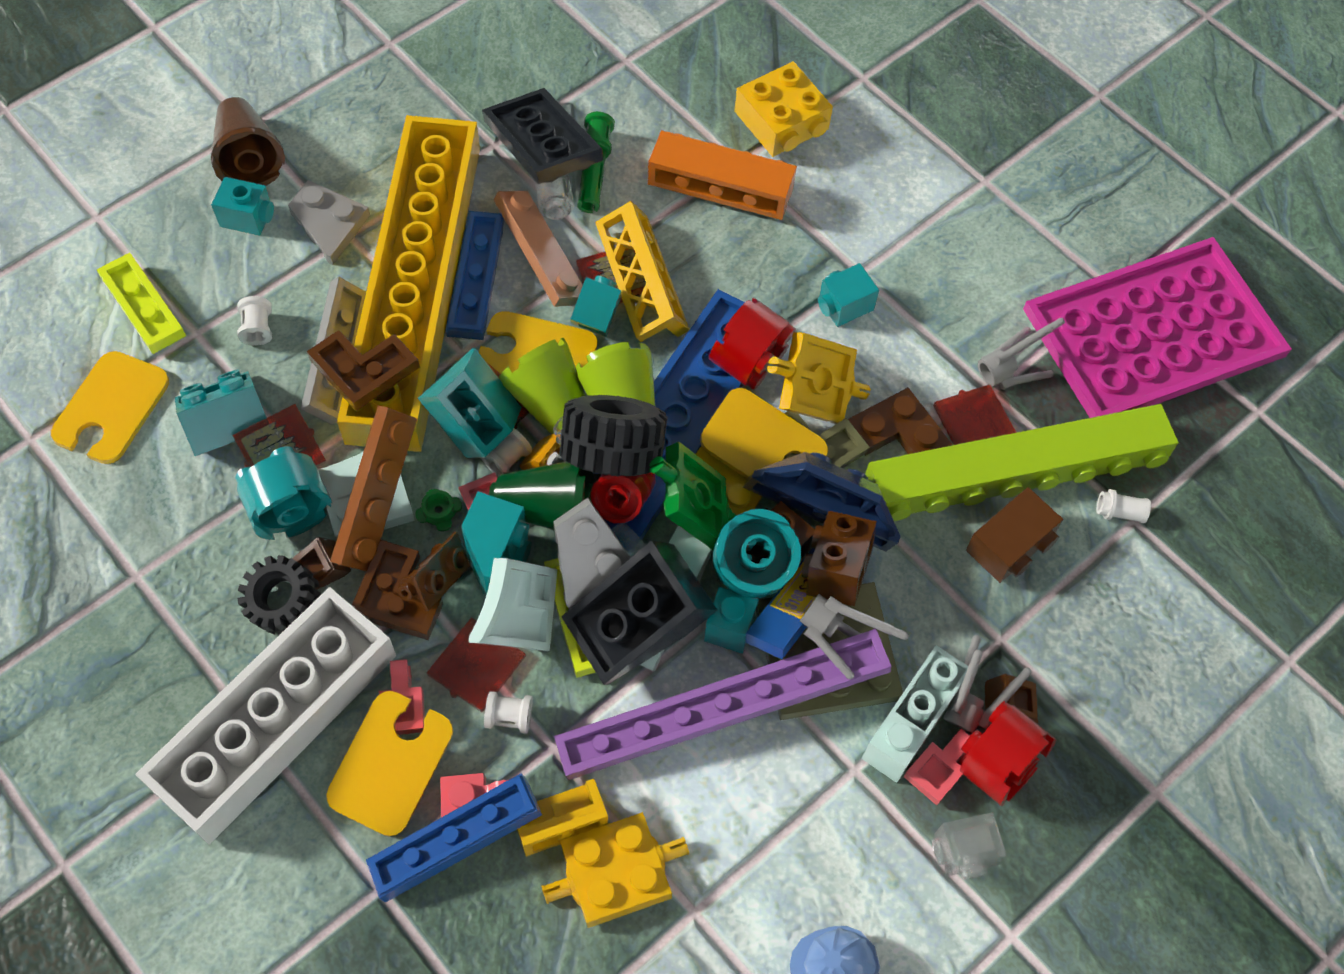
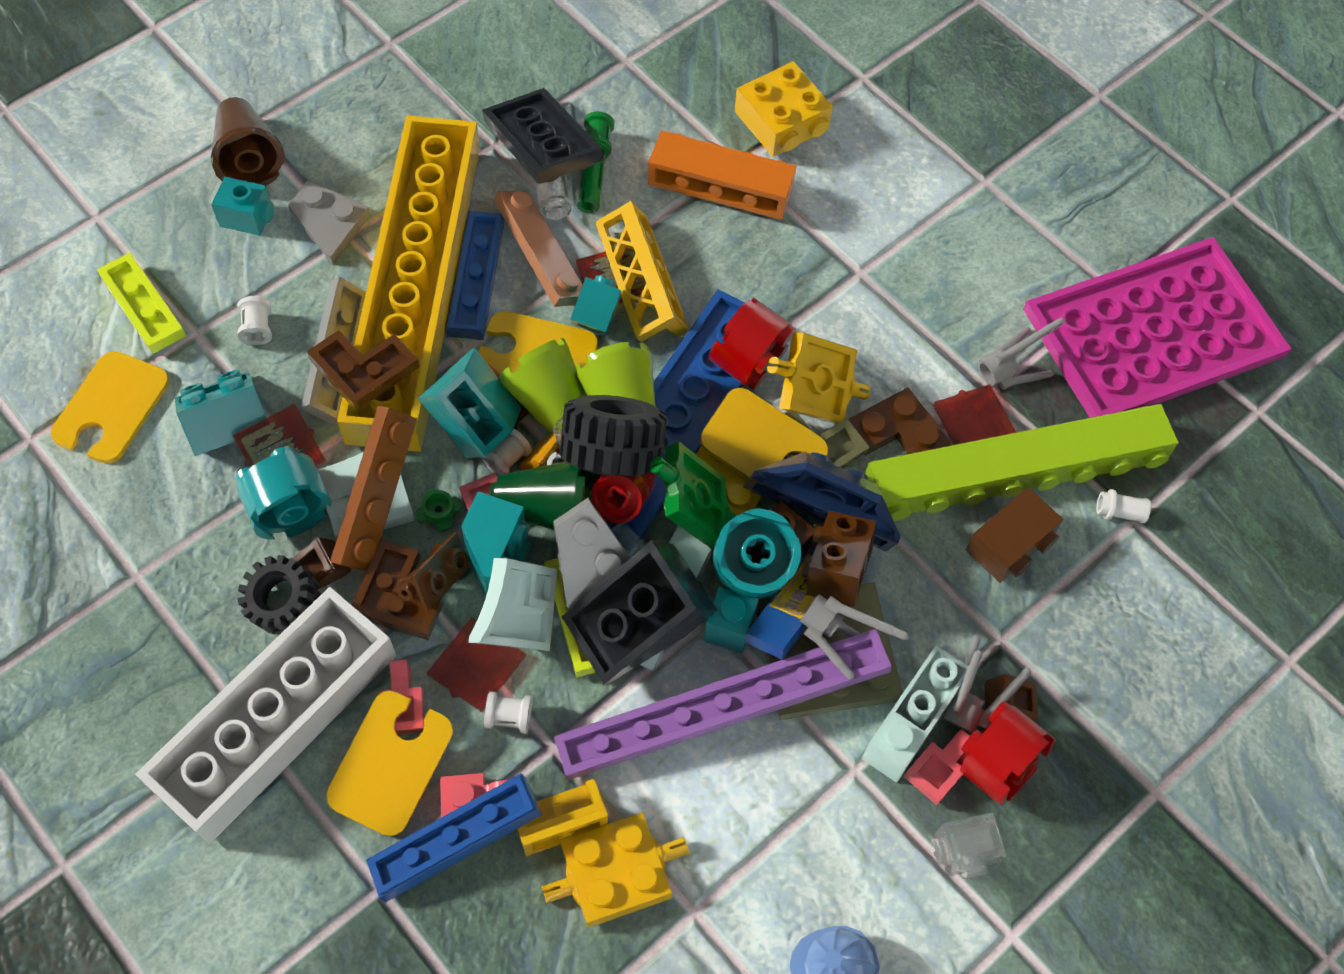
teal brick [818,263,879,327] -> none

